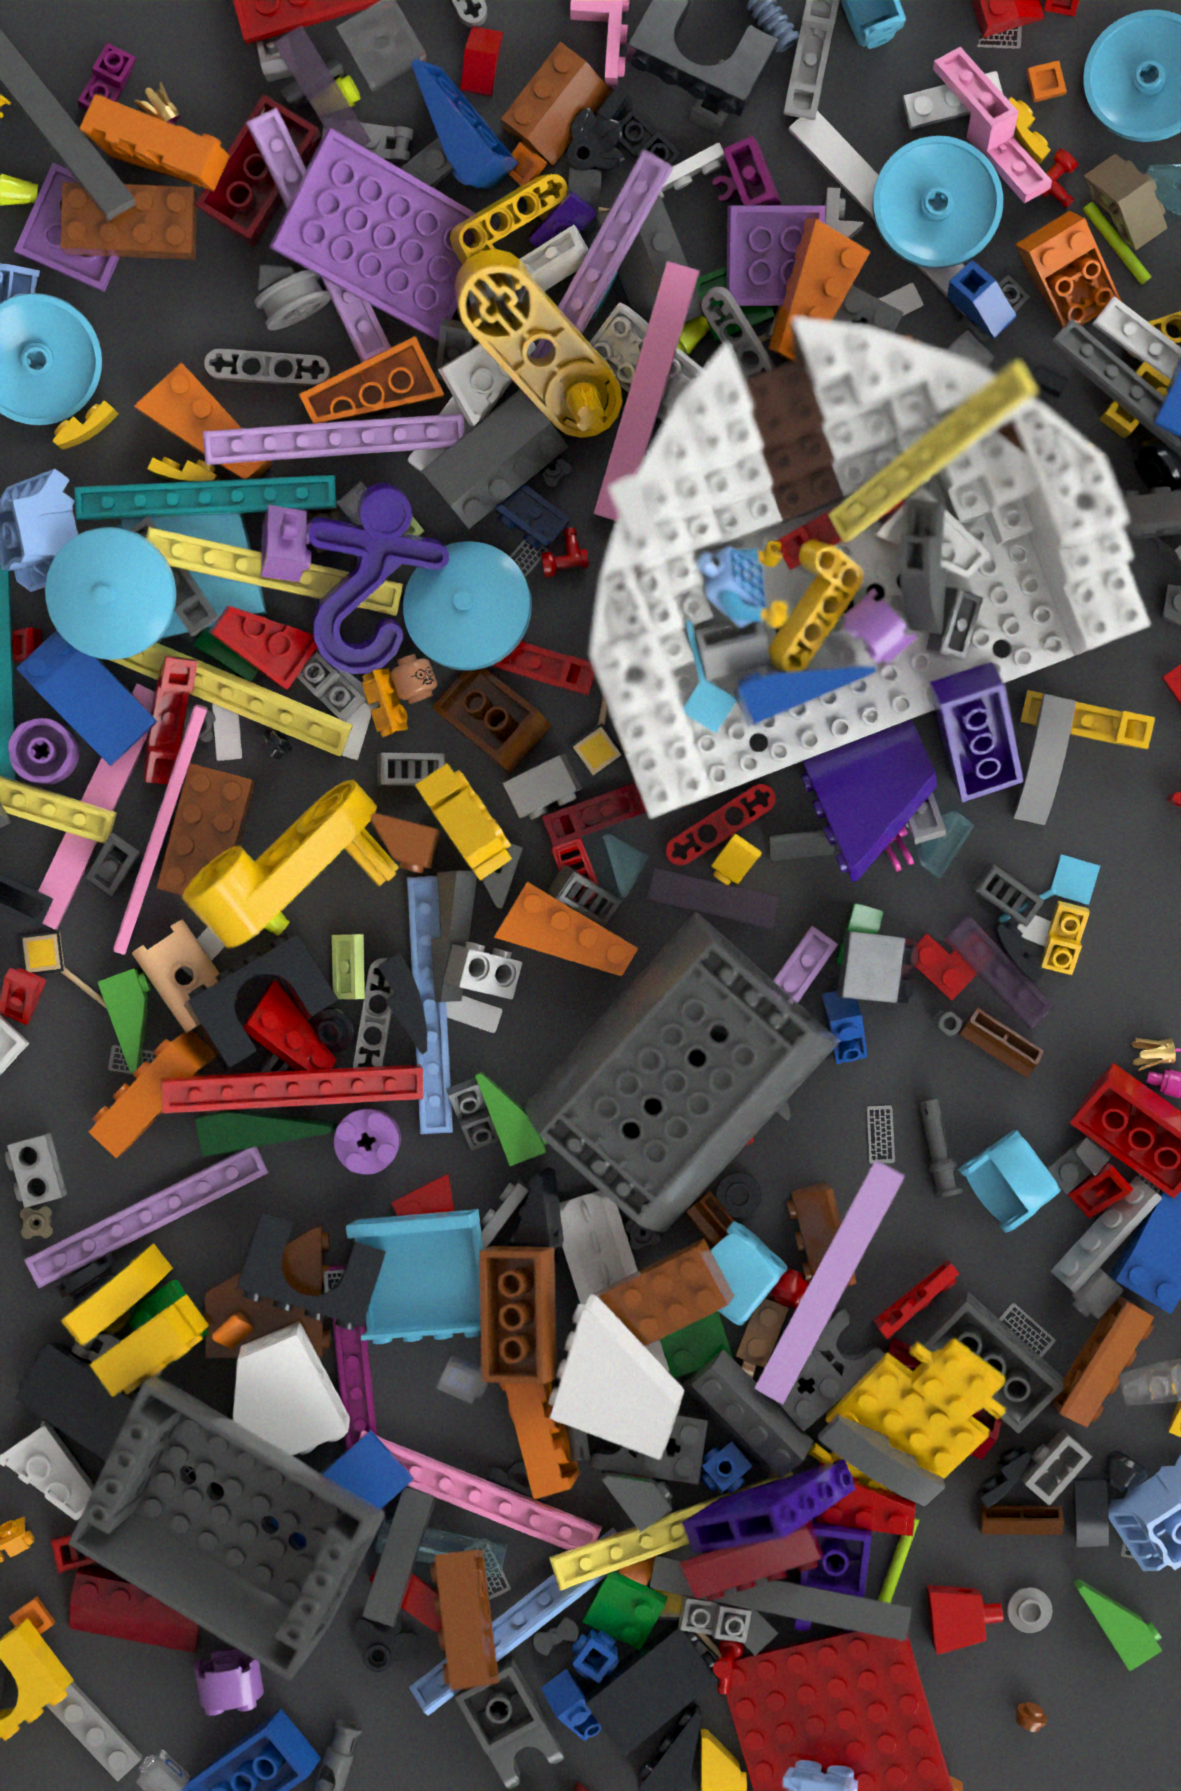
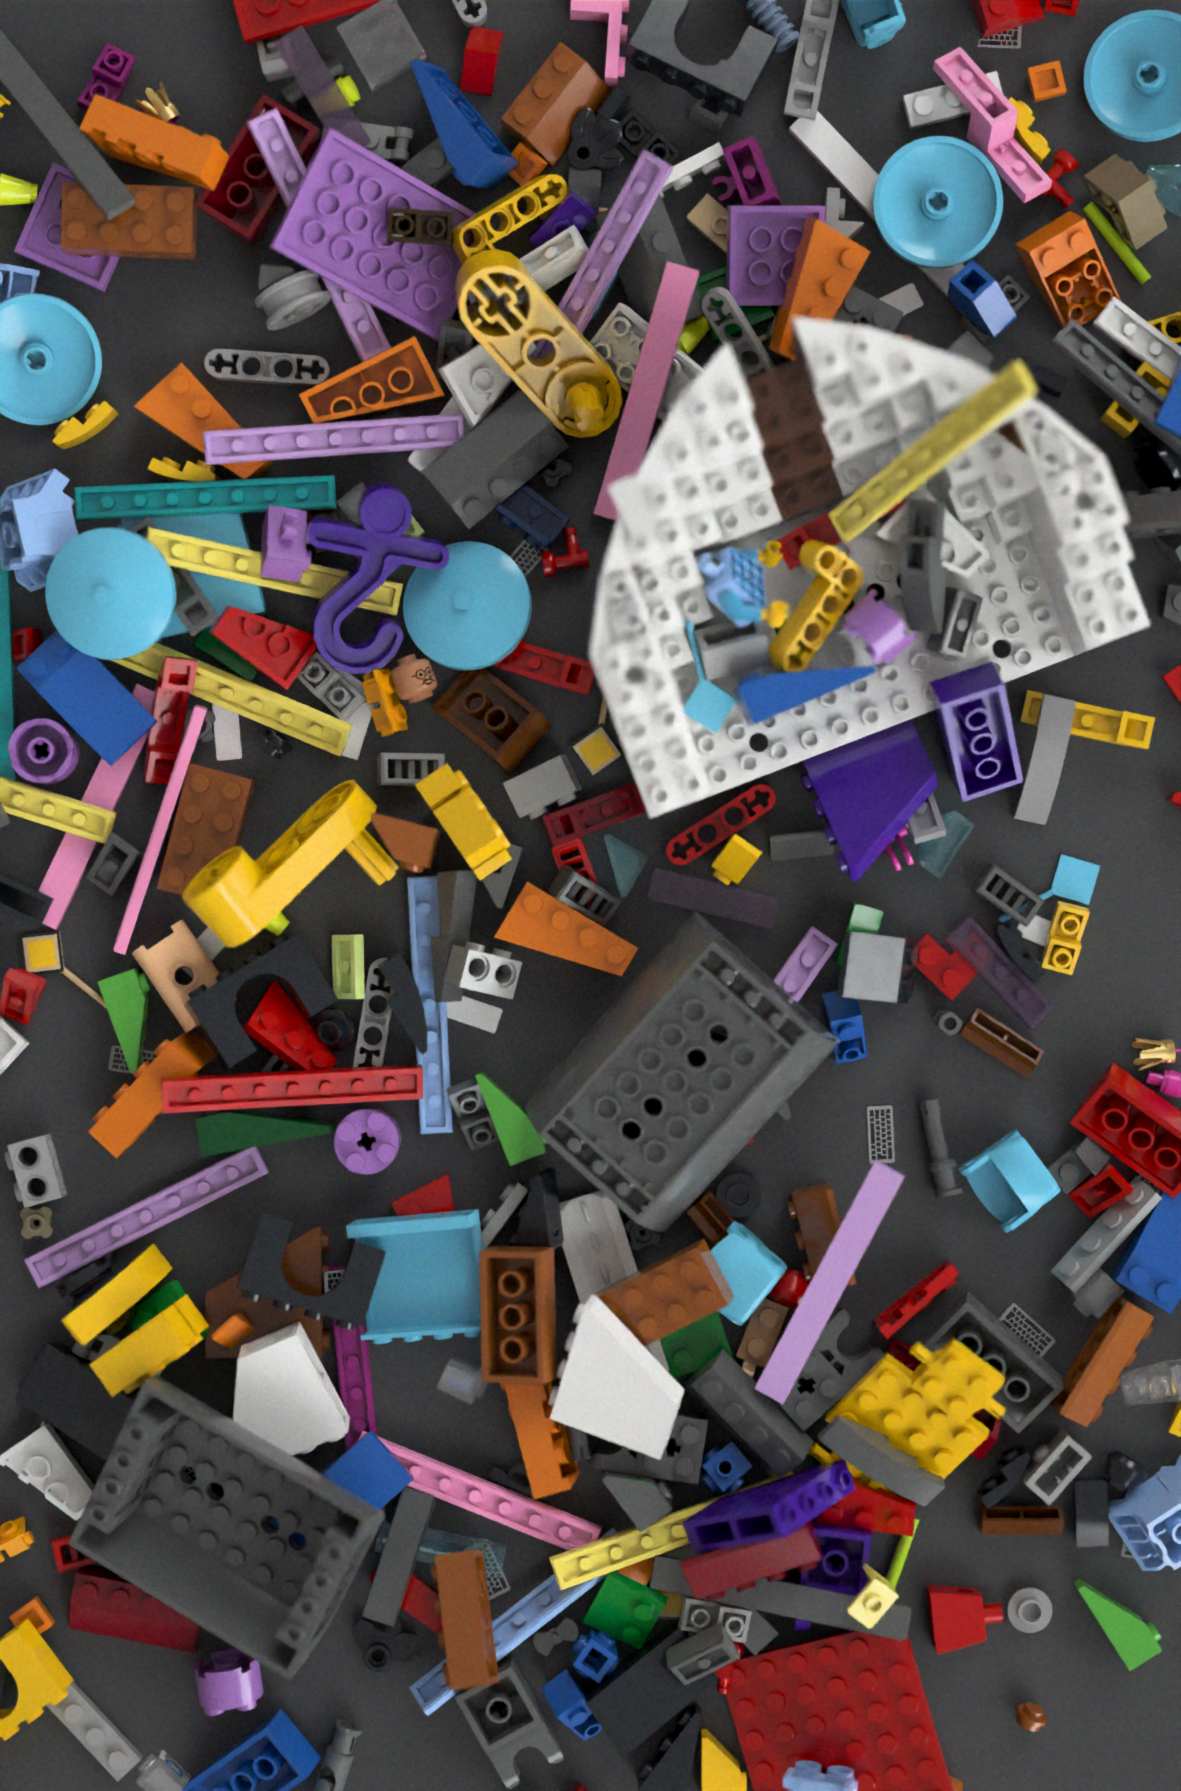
none -> dark brown slope [387,207,453,246]
none -> dark grey slope [666,1623,740,1686]
none -> tan plate [686,193,727,256]
none -> light yellow bracket [847,1563,899,1629]

